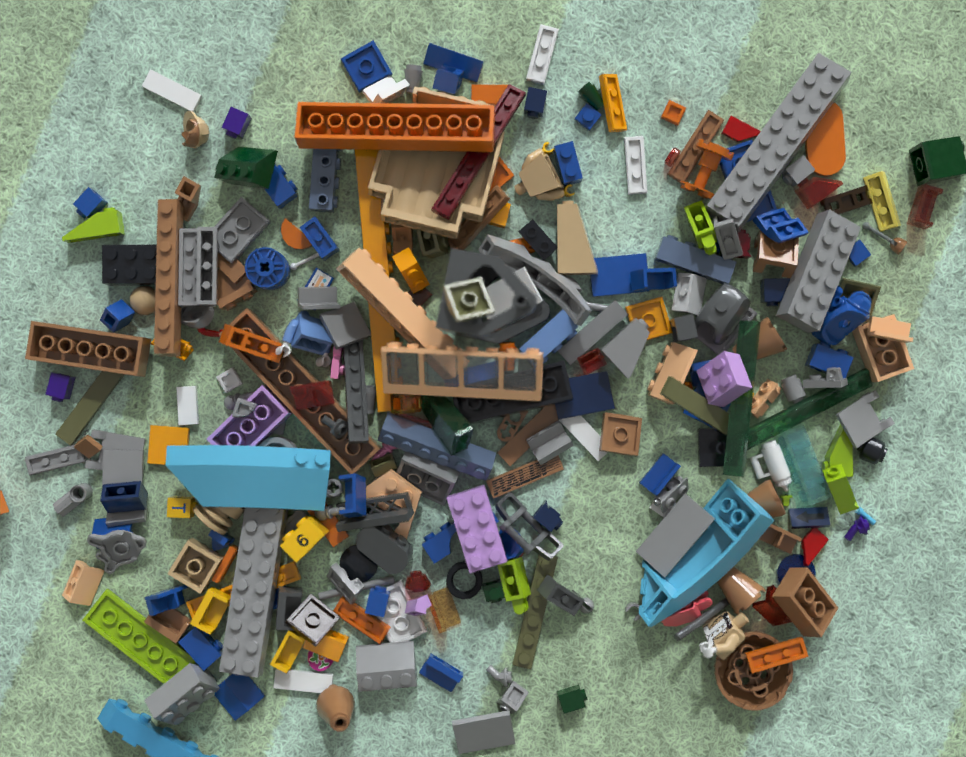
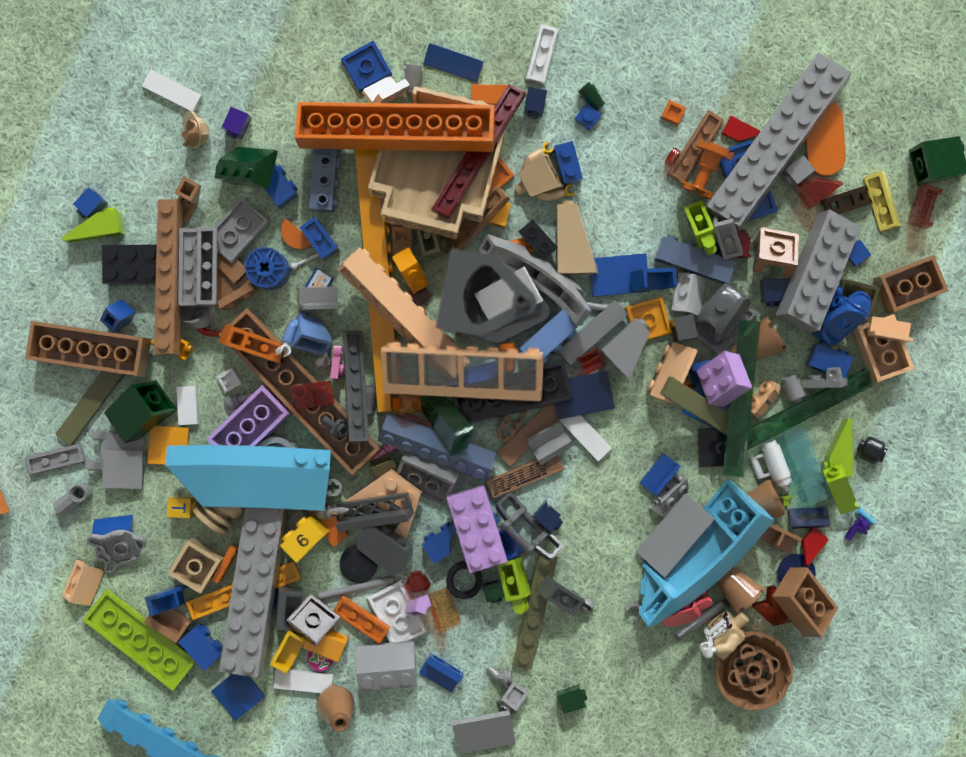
dark purple brick [45,372,76,402] -> none
medium nougat tile [74,435,103,459] -> none
dark blue brick [100,481,148,513] -> none
light grey tile [106,505,147,527] -> none
tan hair [130,286,156,315] -> none
light grey brick [144,663,220,725] -> none
yellow panel [190,587,231,635] -> none
blue tile [208,530,235,551] -> none
light grey tile [231,398,257,417] -> none
light grey tile [319,302,371,350] -> none
light grey hinge [327,563,365,605] -> none
blue panel [339,473,366,518] -> none
blue brick [365,586,390,618] -> none
blue panel [433,65,464,94] -> none
olive slope [443,277,495,322] -> none
light orange tile [599,74,627,132] -> none
medium nougat plate [599,412,642,457] -> none
white tile [624,136,647,195] -> none
orange plate [745,636,809,673] -> none
blue slope [752,208,809,243] -> none
light grey flag [836,390,895,448] -> none
hinge [862,222,907,254] -> none
none -> dark green slope [104,380,177,443]
none -> medium nougat brick [873,255,949,314]

